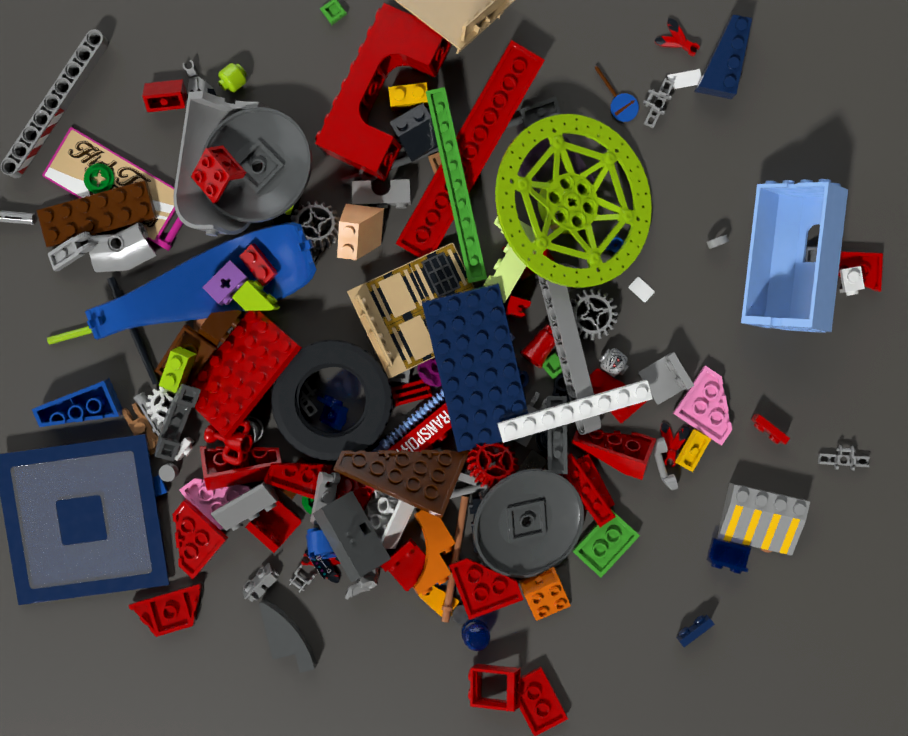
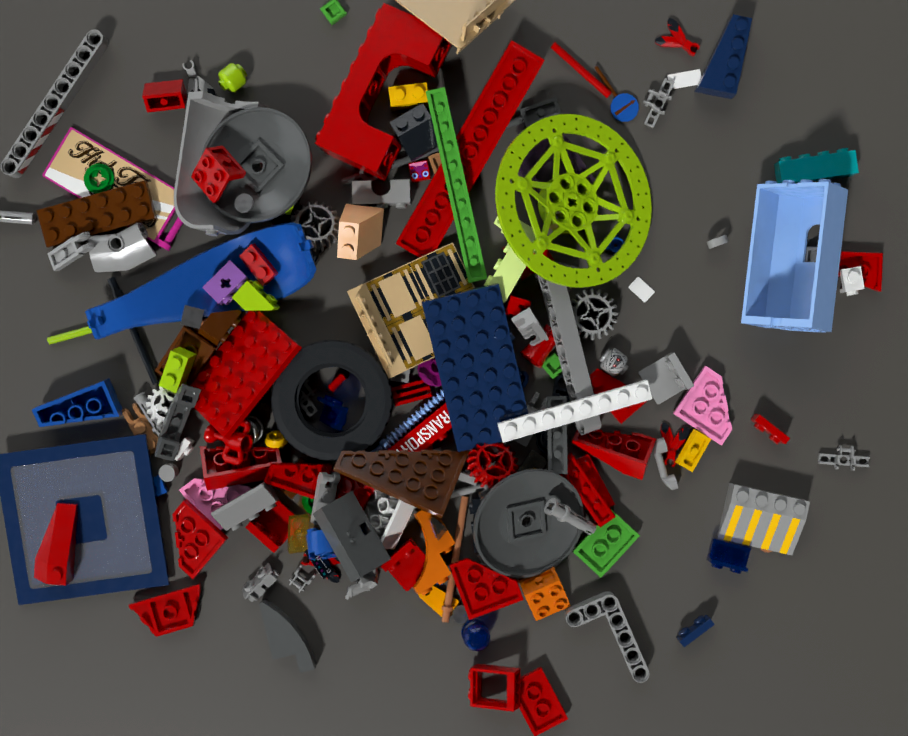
none -> red wedge [34,503,78,586]
none -> flat silver tile [180,305,204,329]
none -> flat silver piece [234,193,254,213]
none -> yellow hat [265,430,288,449]
none -> clear yellow plate [287,514,310,554]
none -> red tile [328,374,348,392]
none -> tile [408,160,431,183]
none -> clear smoke slope [429,516,448,541]
none -> light grey hinge [511,307,549,346]
none -> light grey pin [544,498,597,535]
none -> red bar [550,42,612,98]
none -> light grey beam [564,591,649,683]
none -> teal brick [774,148,859,184]

